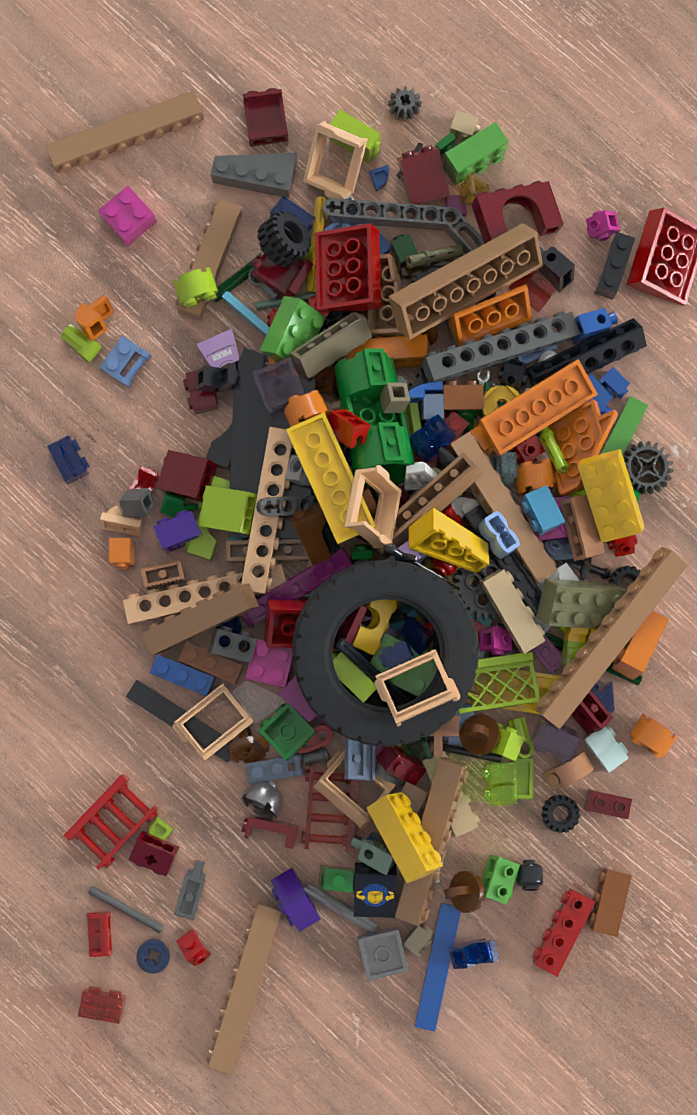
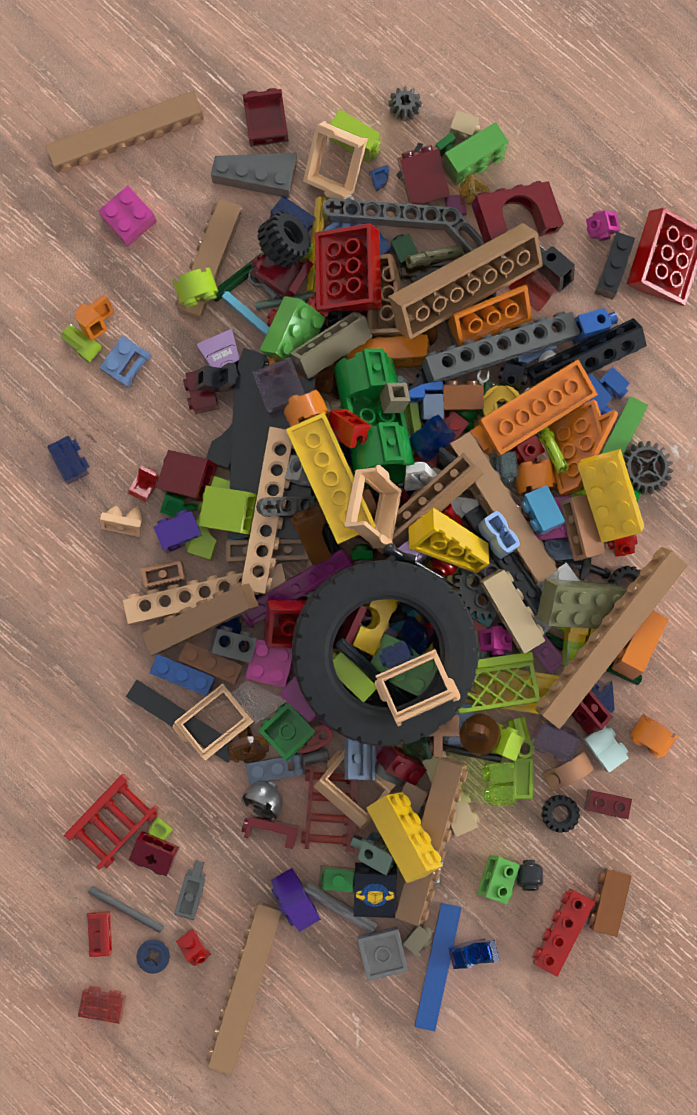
orange brick [109,538,135,570] -> none
dark grey brick [119,488,155,518] -> none
reddish brown tile [444,871,485,913] -> none

